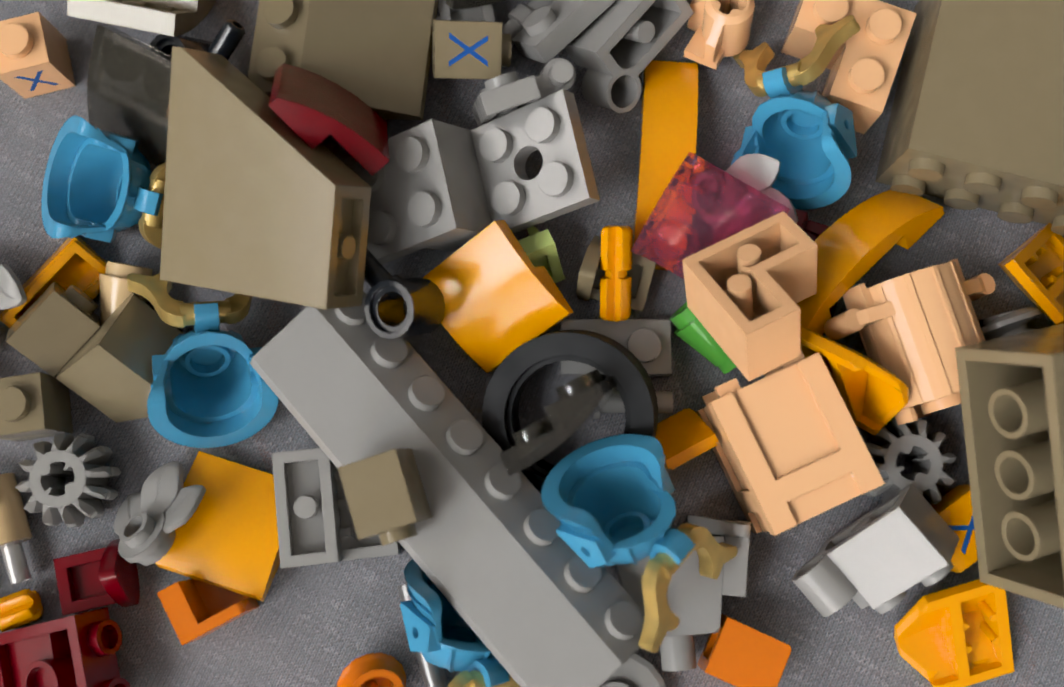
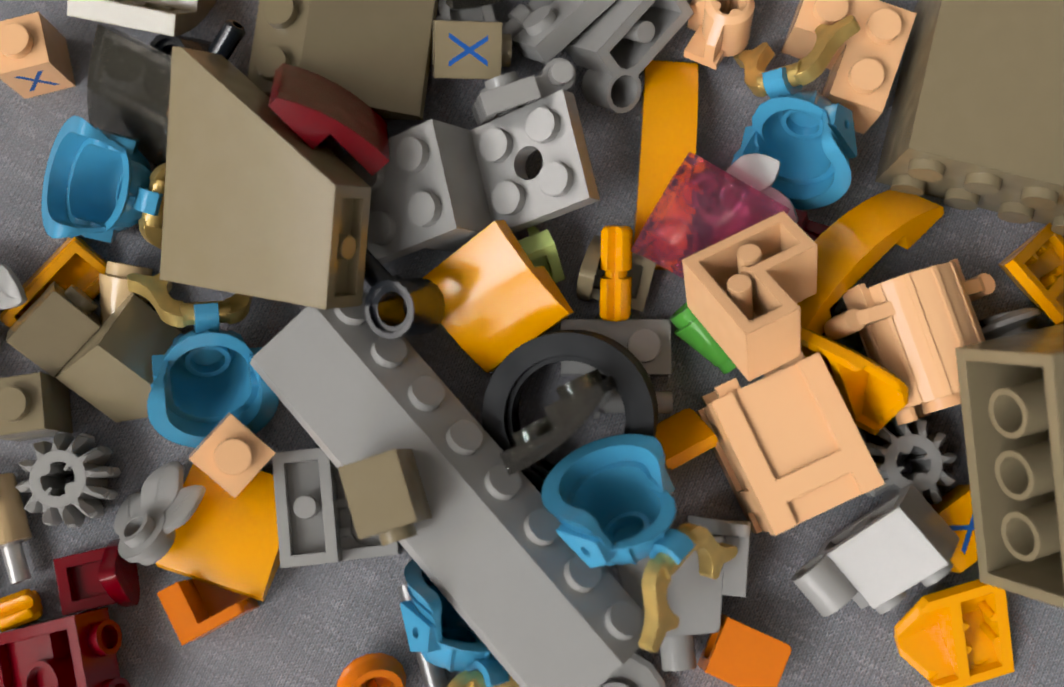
none -> light nougat brick [189,412,276,498]

